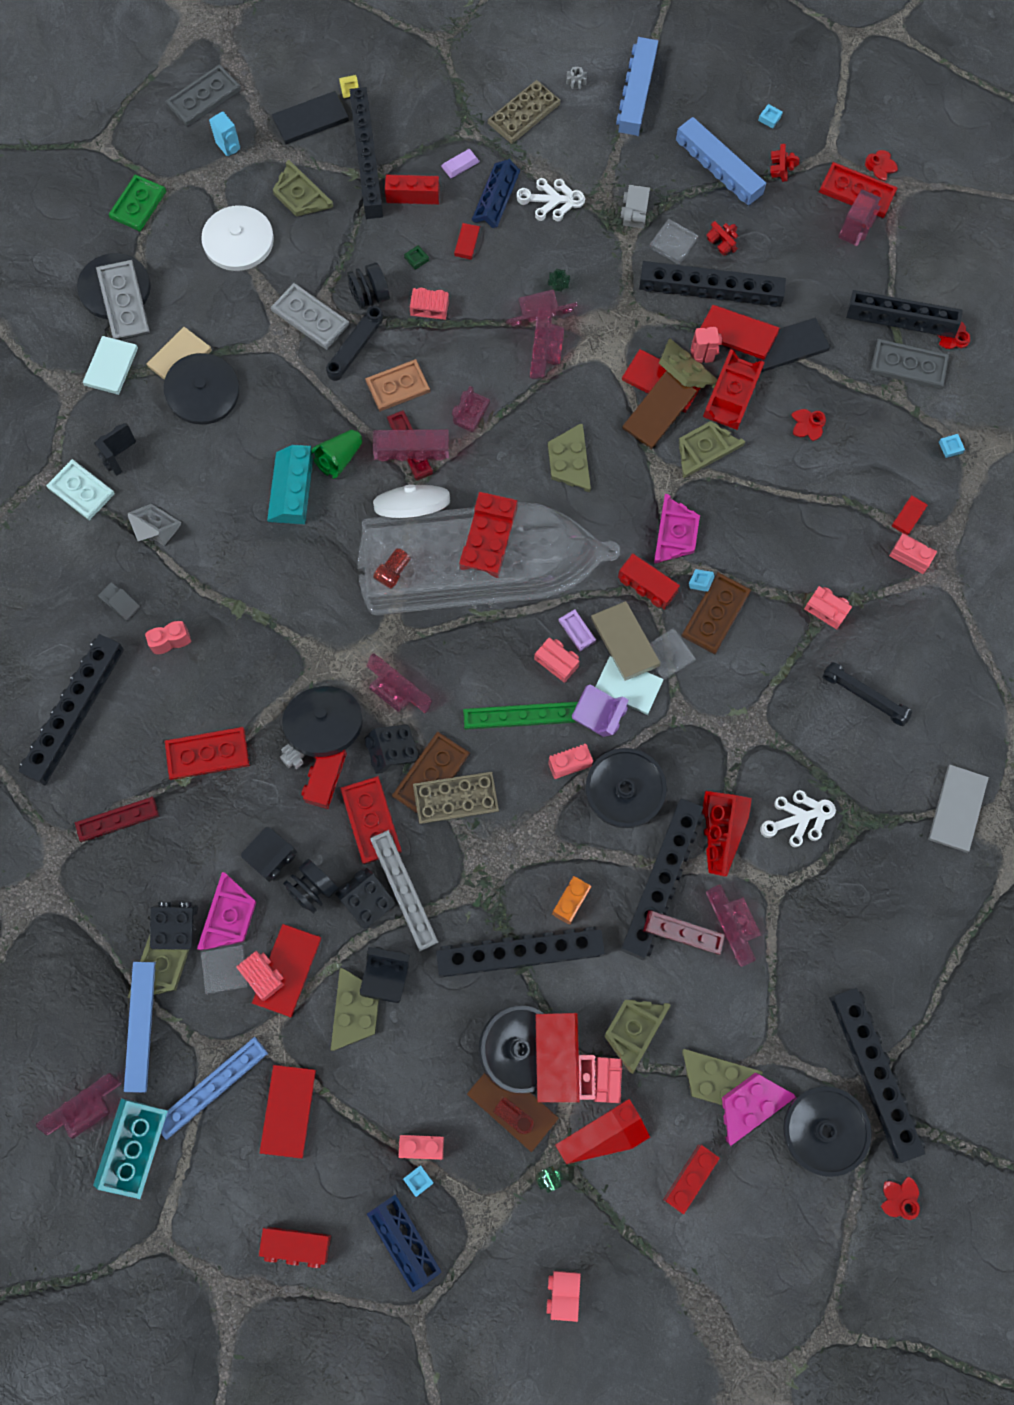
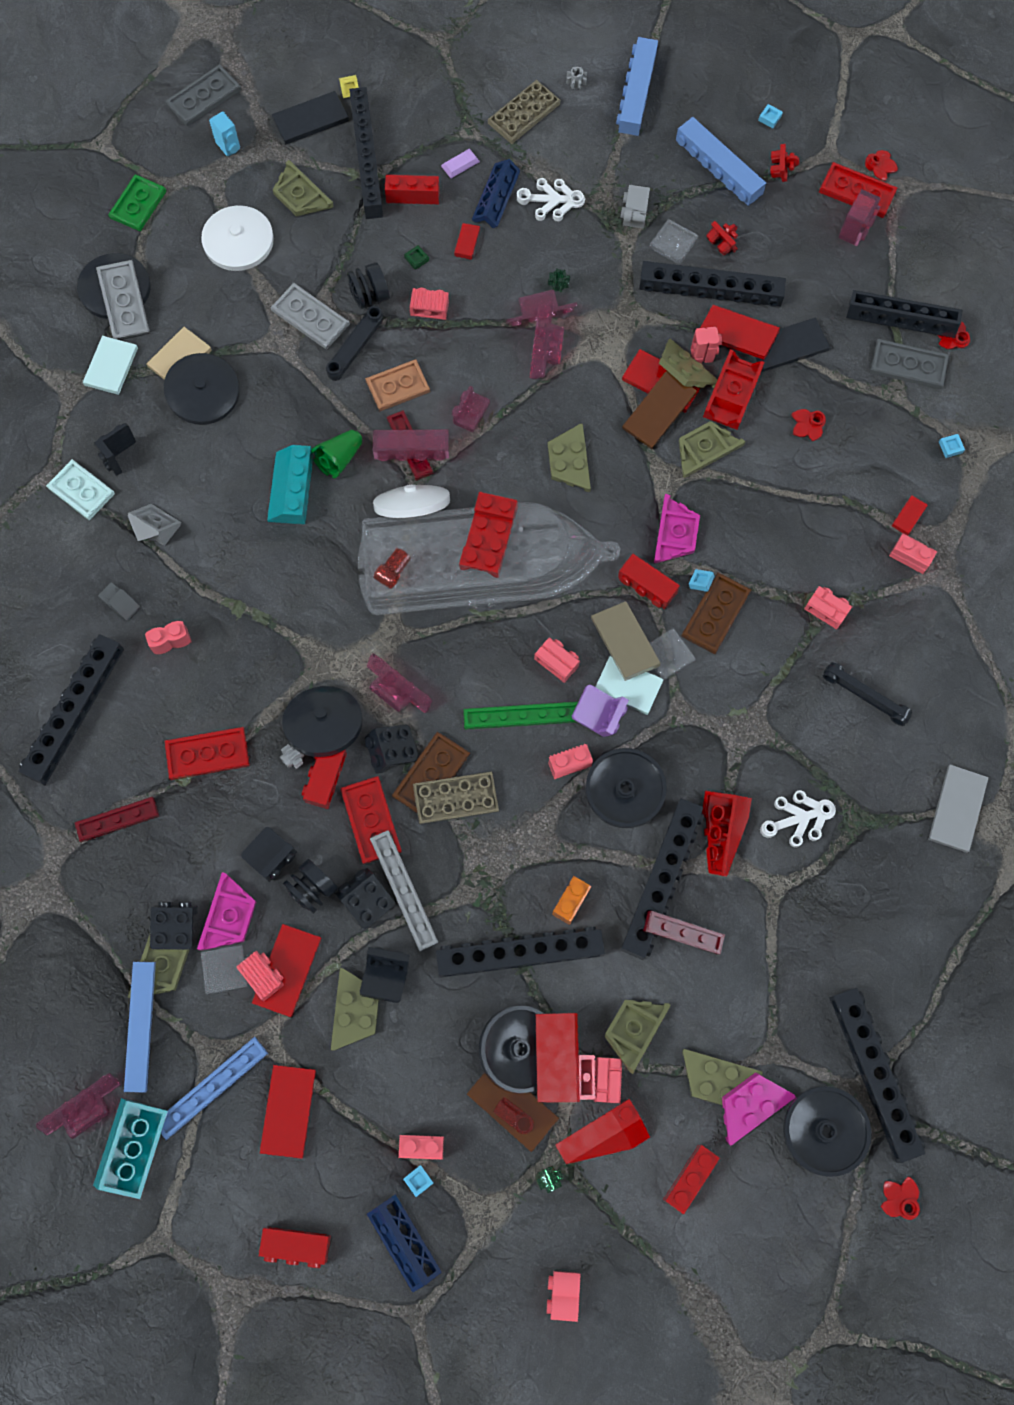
lavender tile [559,609,596,652] -> none
clear pink bracket [706,884,761,967] -> none

